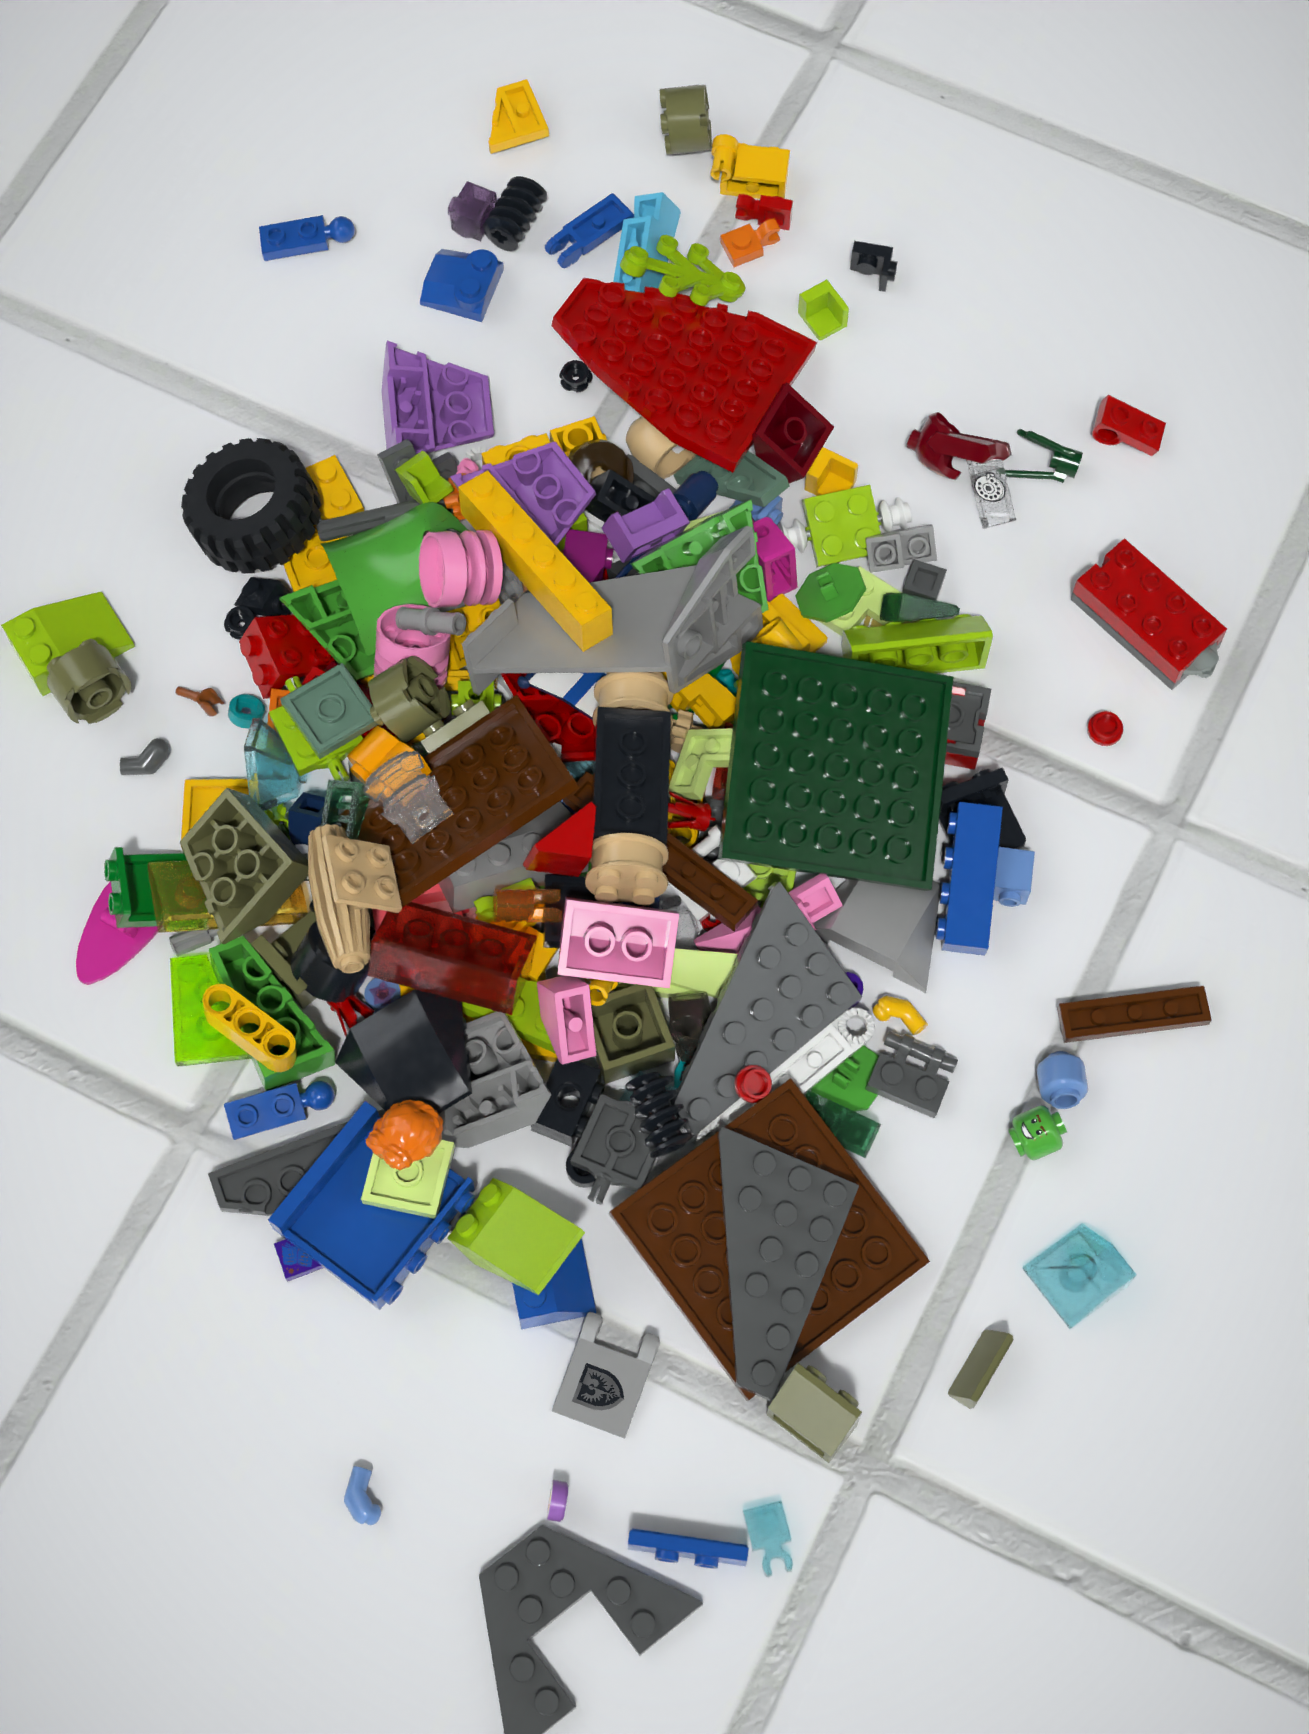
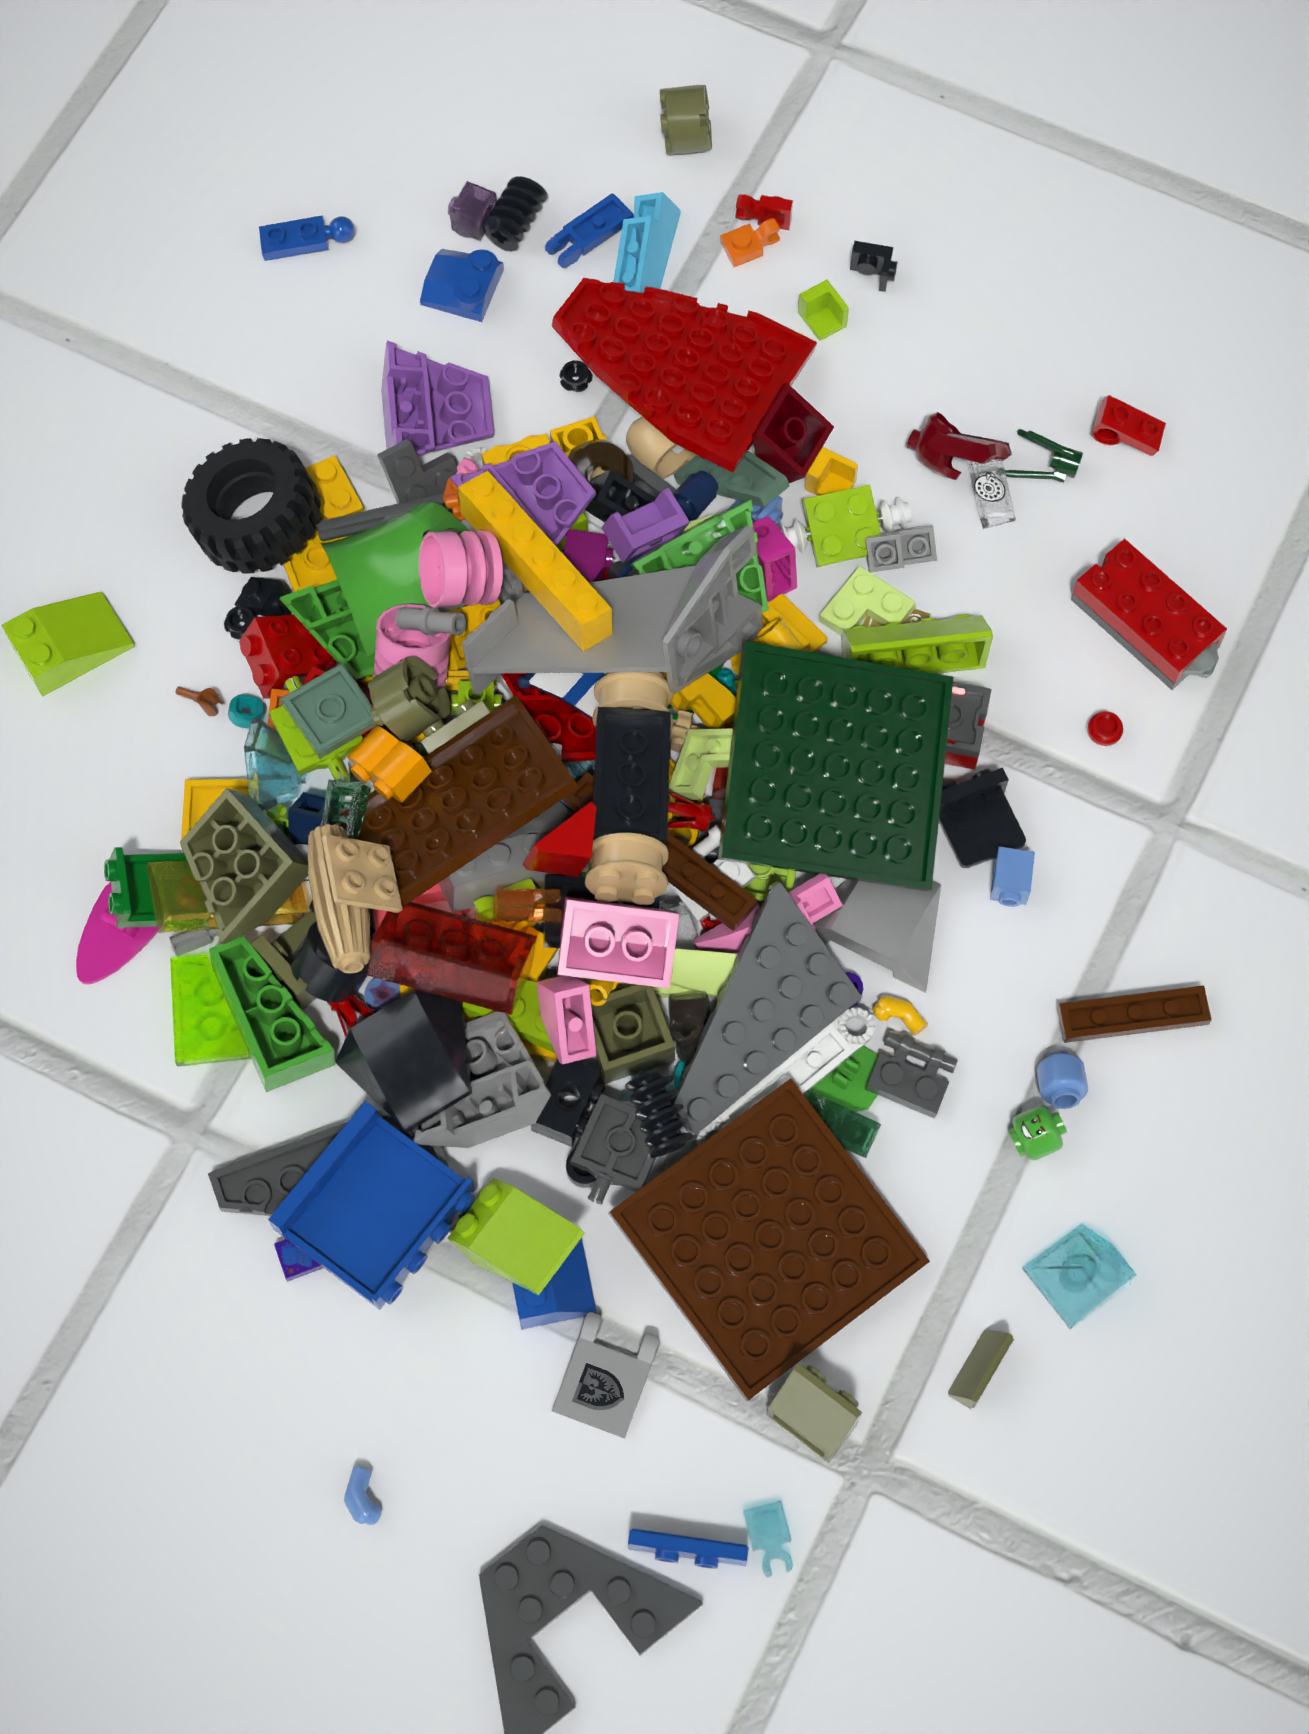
olive brick [47,639,131,724] -> none
dark grey arm [120,738,169,775] -> none
yellow beam [202,984,297,1073] -> none
blue plate [224,1081,335,1140] -> none
yellowish green plate [361,1140,455,1219] -> none
clear piece [363,751,454,844] -> none
orange hair [366,1100,443,1170] -> none
lime panel [395,450,454,504] -> none
yellow wing [488,79,549,154] -> none
medium lavender tile [547,1480,568,1522] -> none
lime plant [620,235,746,306] -> none
yellow hinge [710,134,790,199] -> none
dark grey wing [717,1127,859,1402] -> none
red plate [735,1065,772,1103] -> none
bright green piece [795,563,866,623] -> none
clear green slope [880,593,960,622] -> none
dark grey plate [903,559,947,605] -> none
blue brick [936,802,1003,956] -> none

